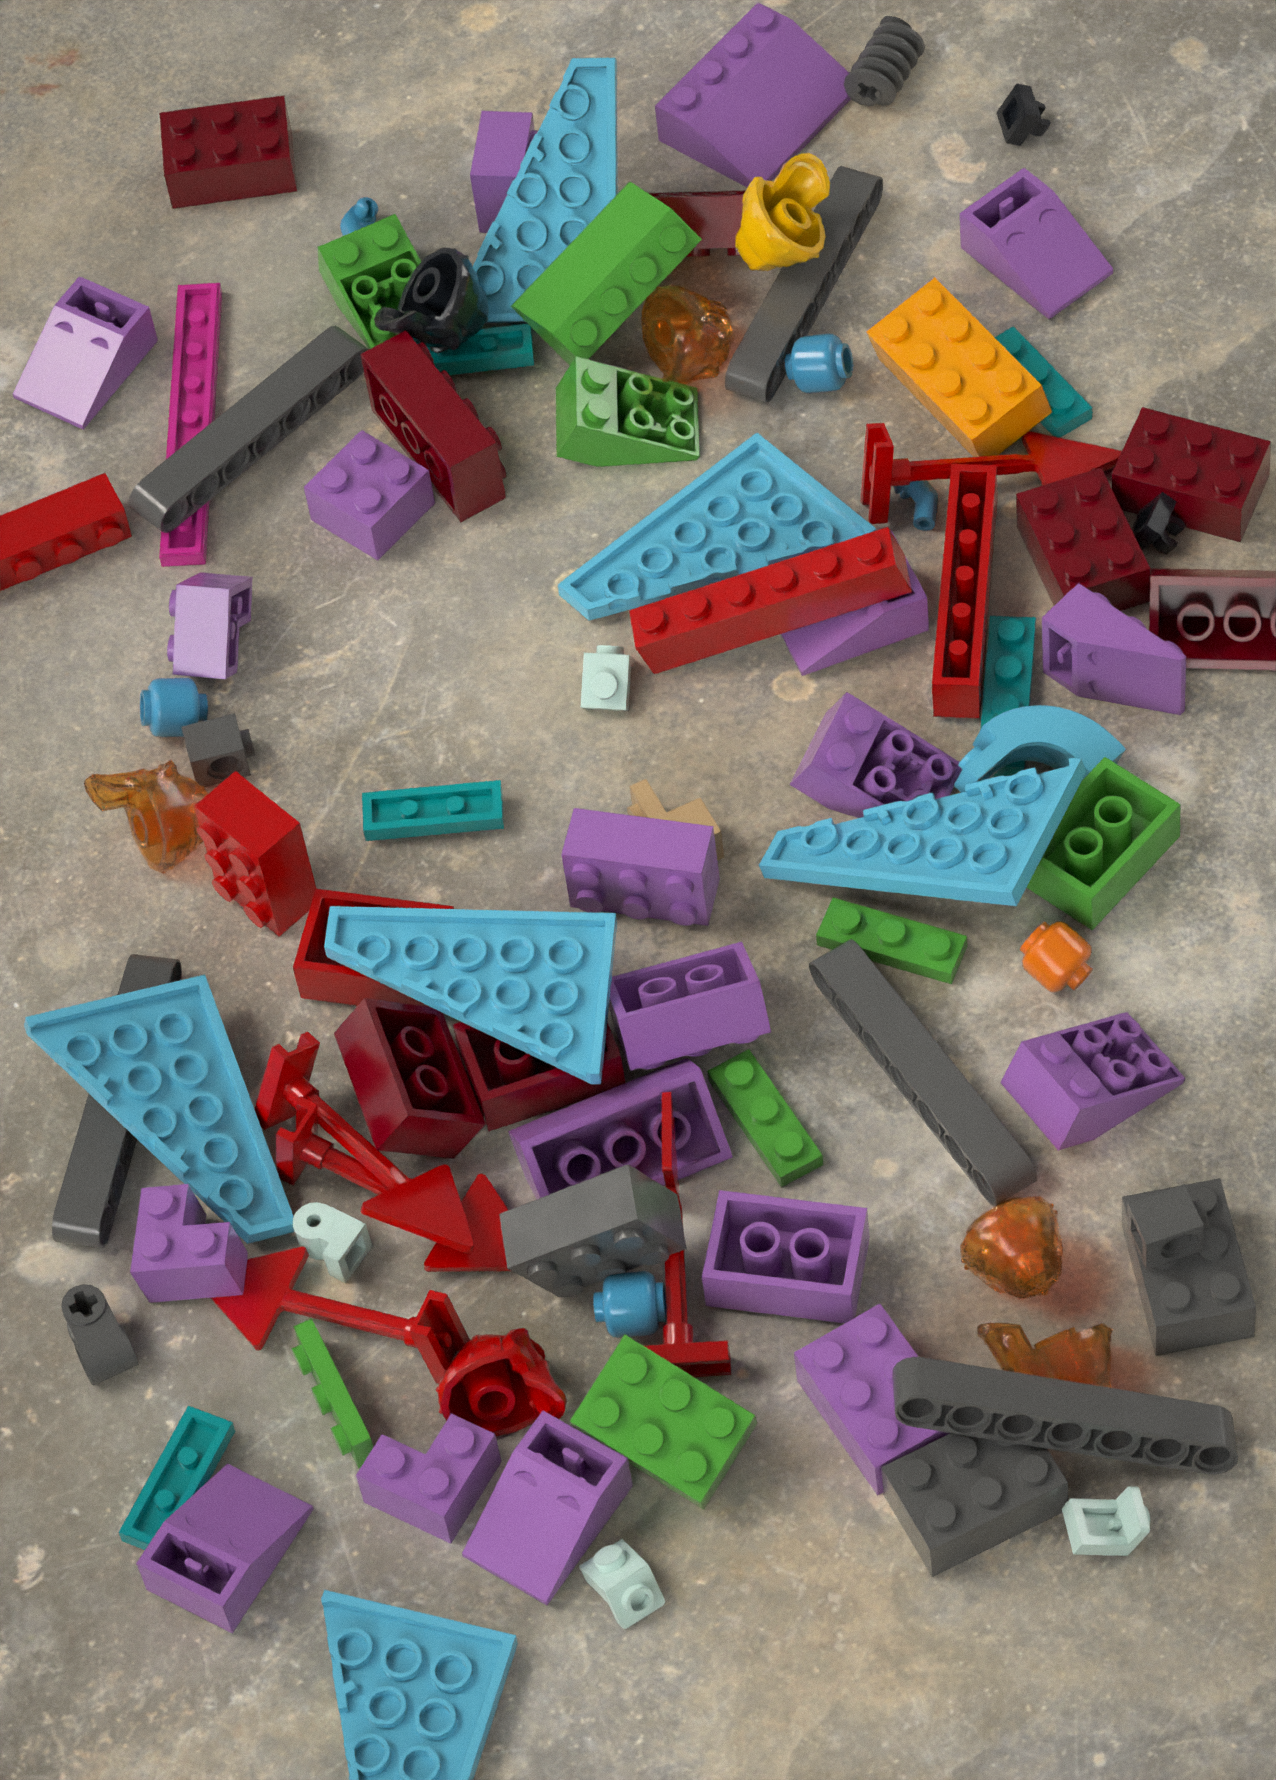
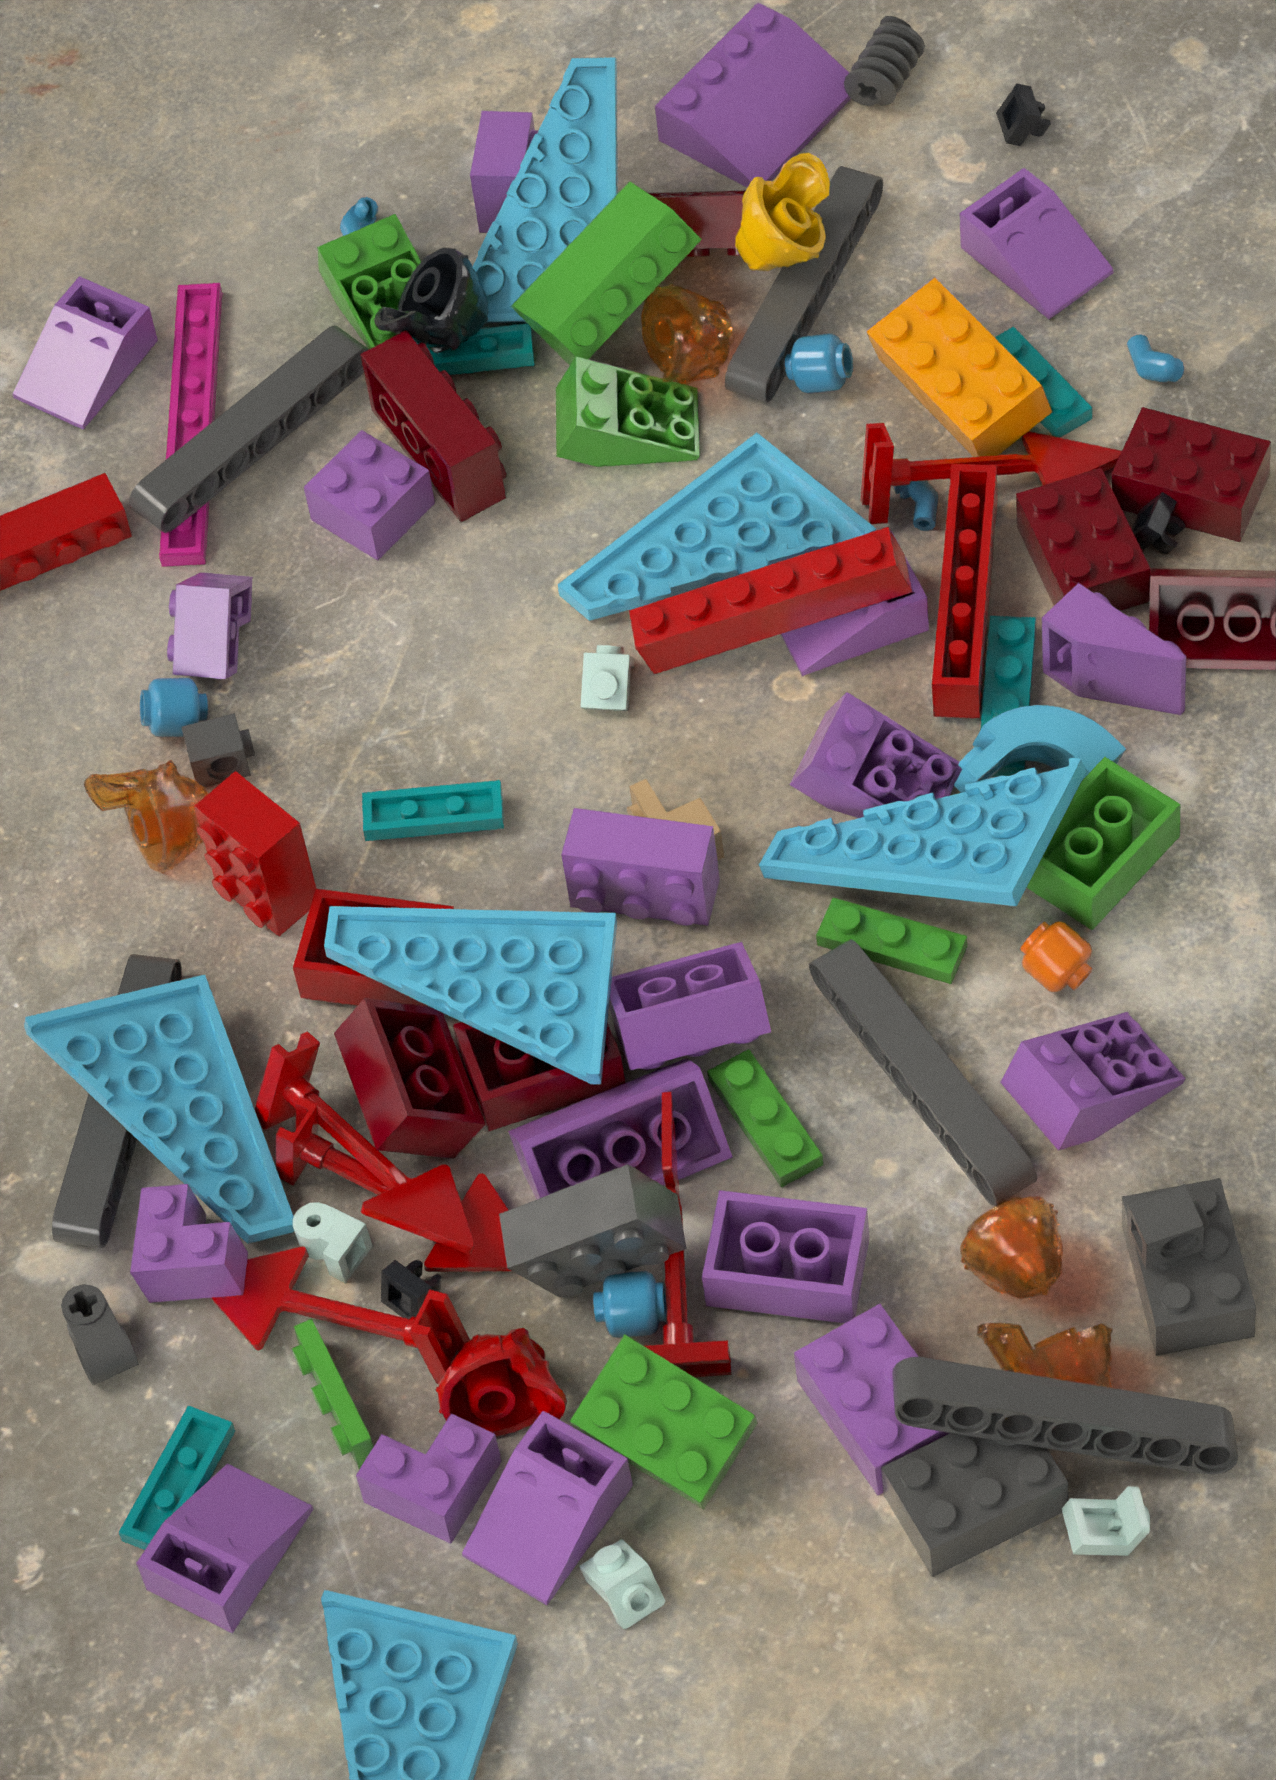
dark red brick [160,95,297,209] -> none
none -> black tile [381,1259,441,1319]
none -> dark azure arm [1127,335,1184,382]

